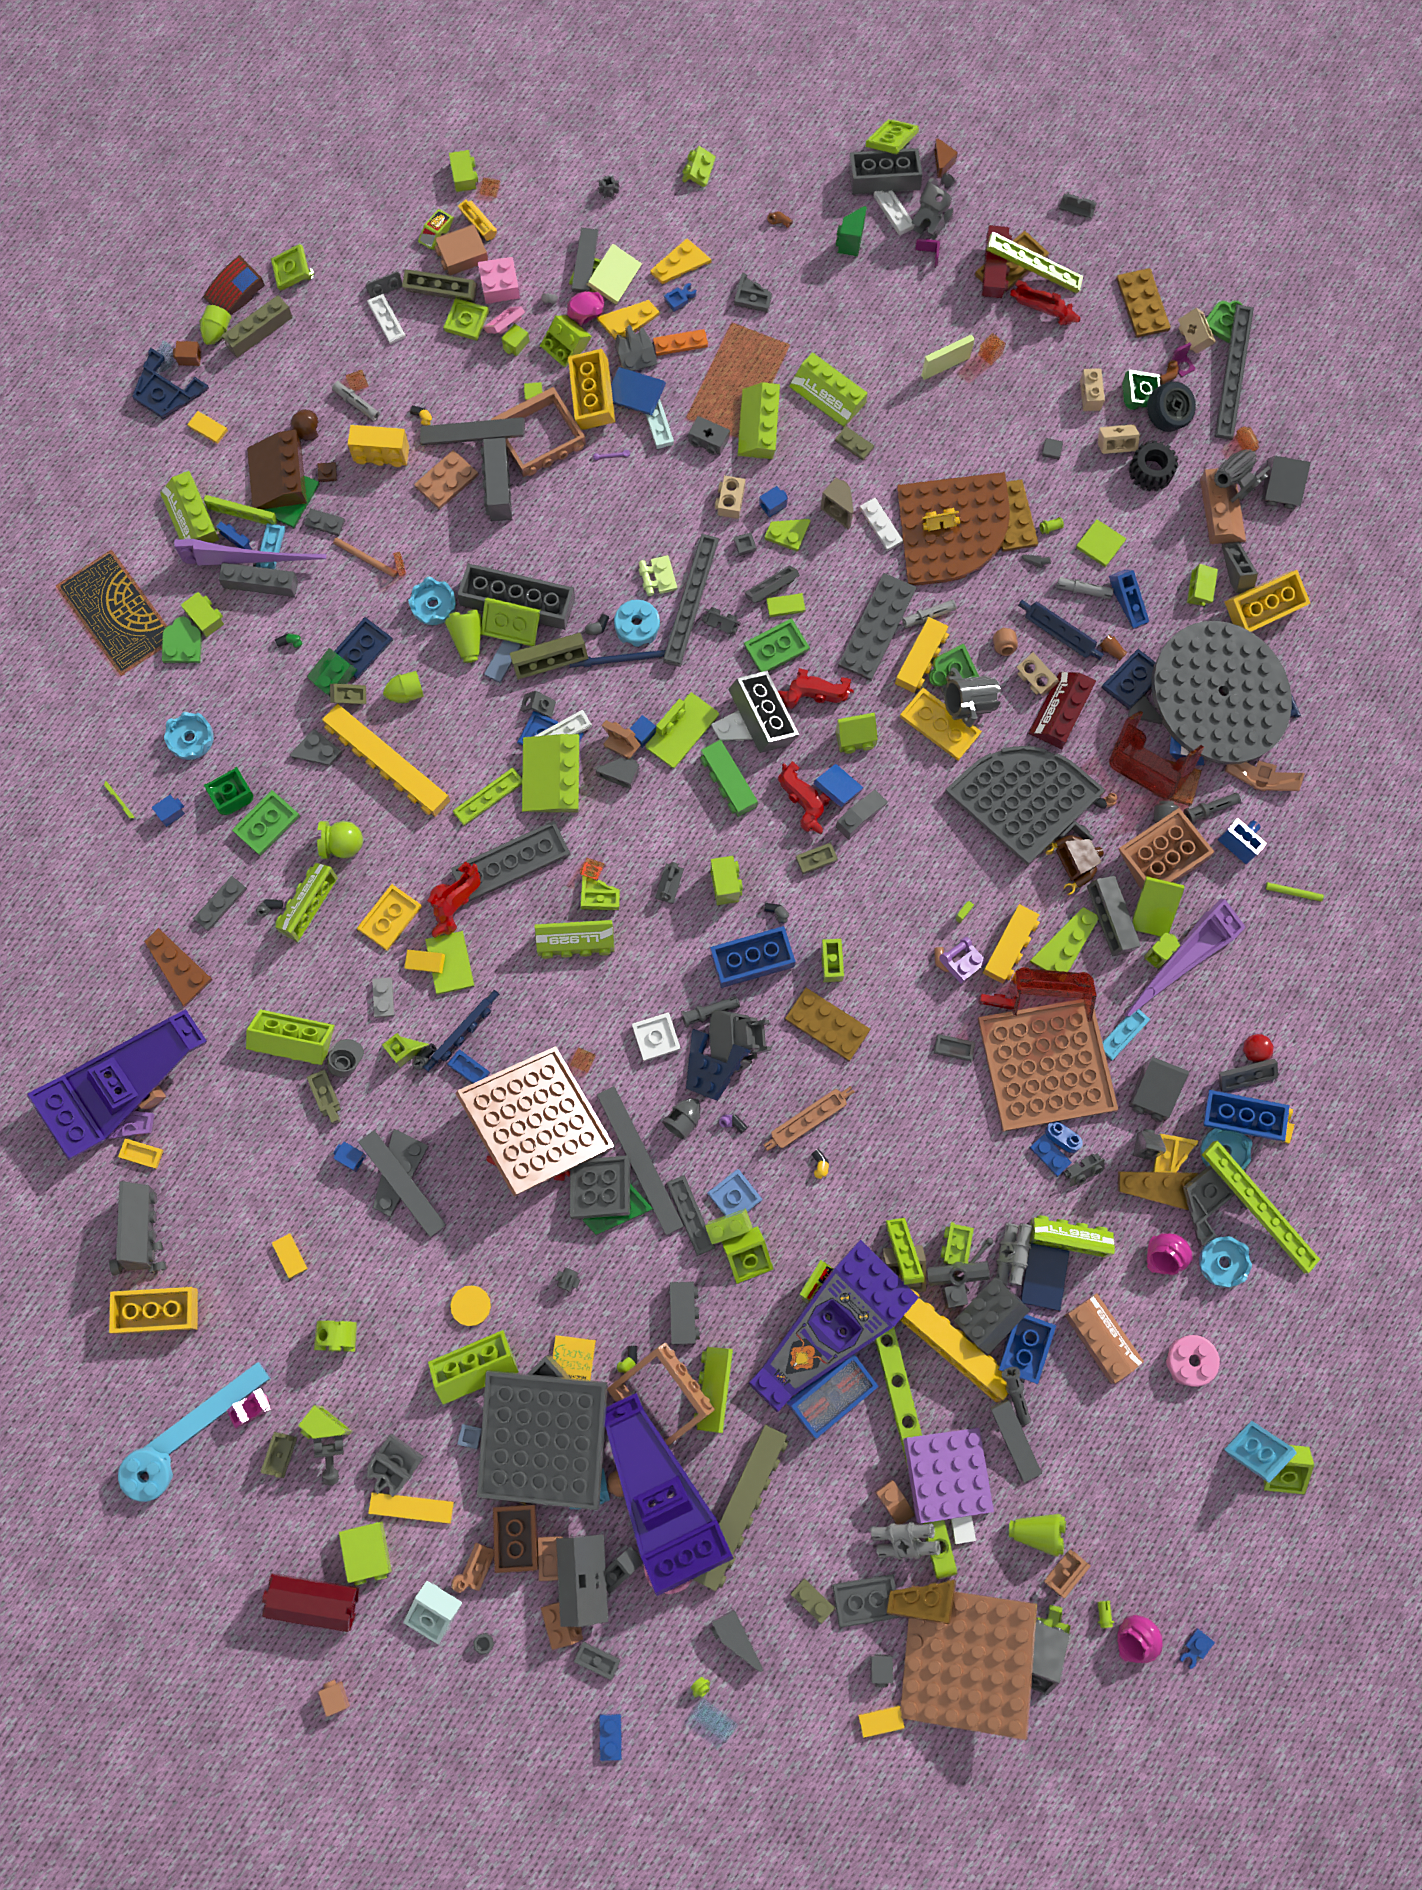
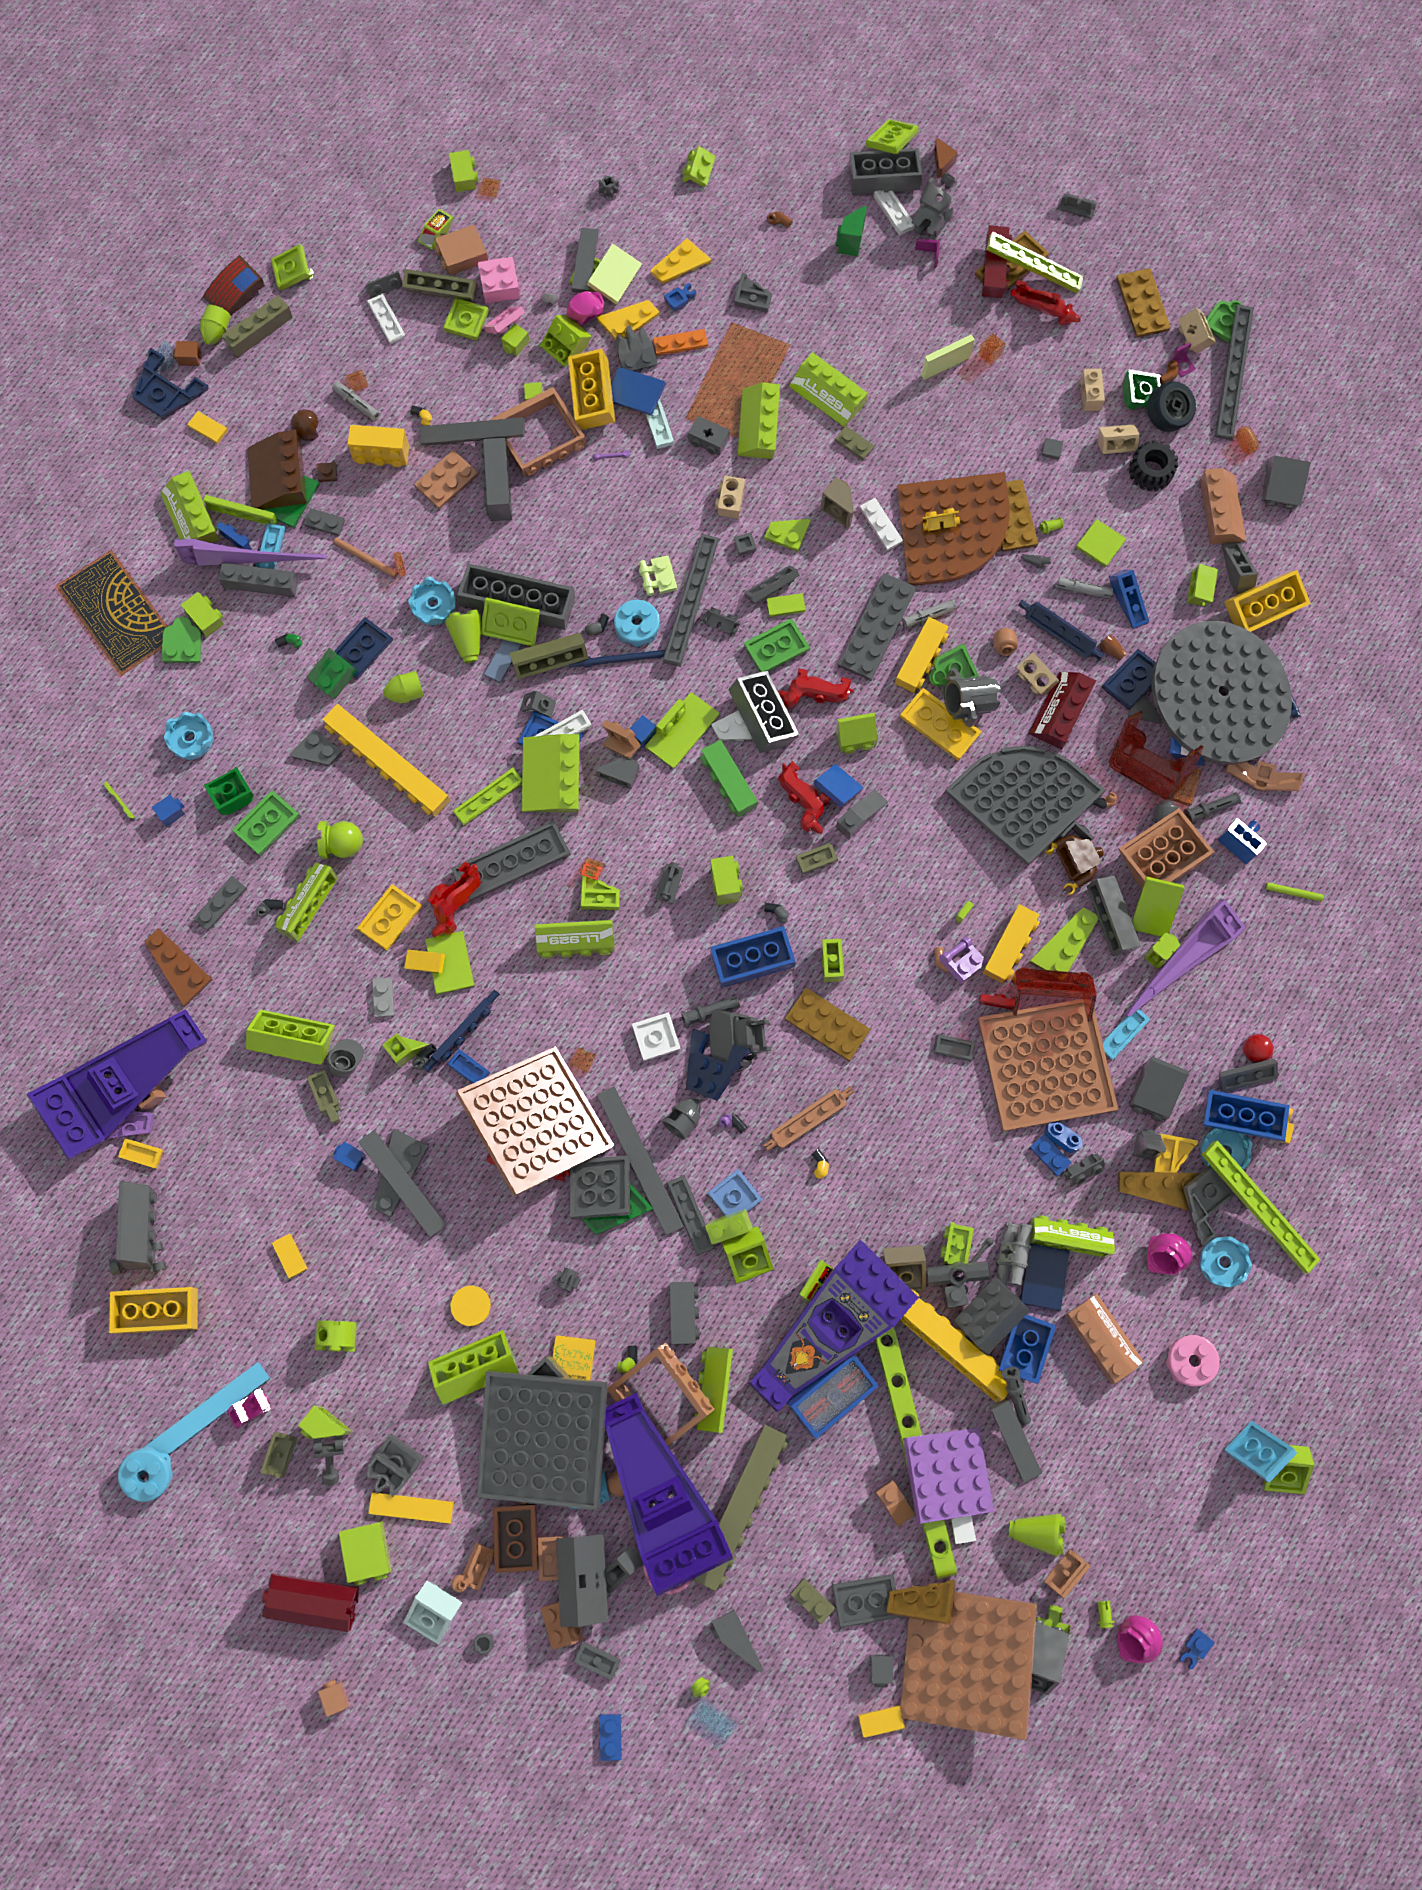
olive plate [330,684,366,704] -> none
sand blue plate [457,1424,482,1449] -> none
yellow piece [458,199,497,241] -> none
blue brick [759,486,788,518] -> none
light grey pin [871,1522,940,1560] -> none
lime tile [885,1218,924,1285] -> none
dark grey plate [1214,449,1271,503] -> none

